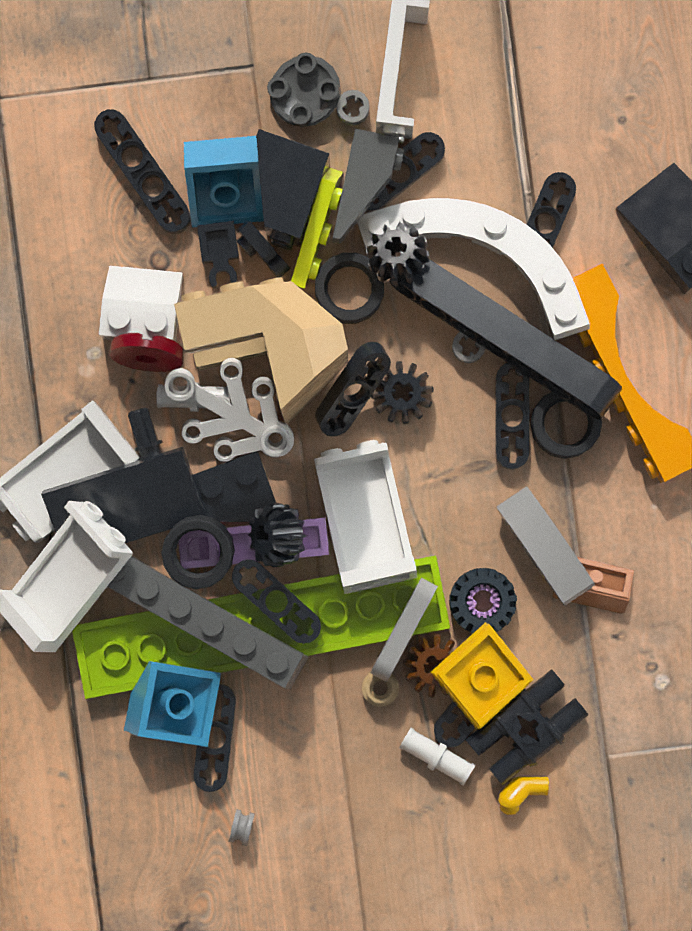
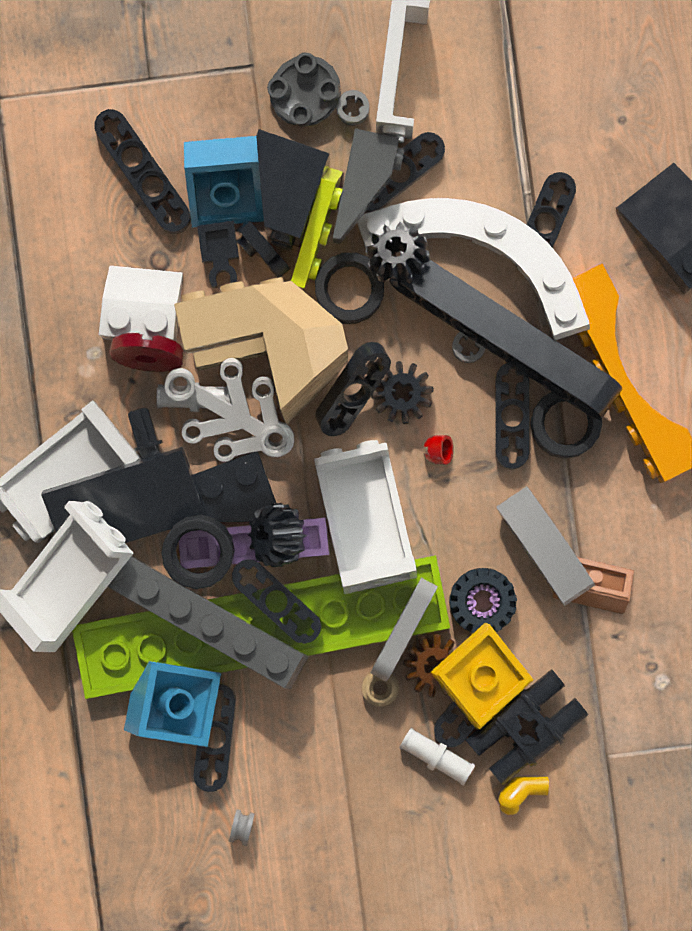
none -> red hinge [423,435,454,465]

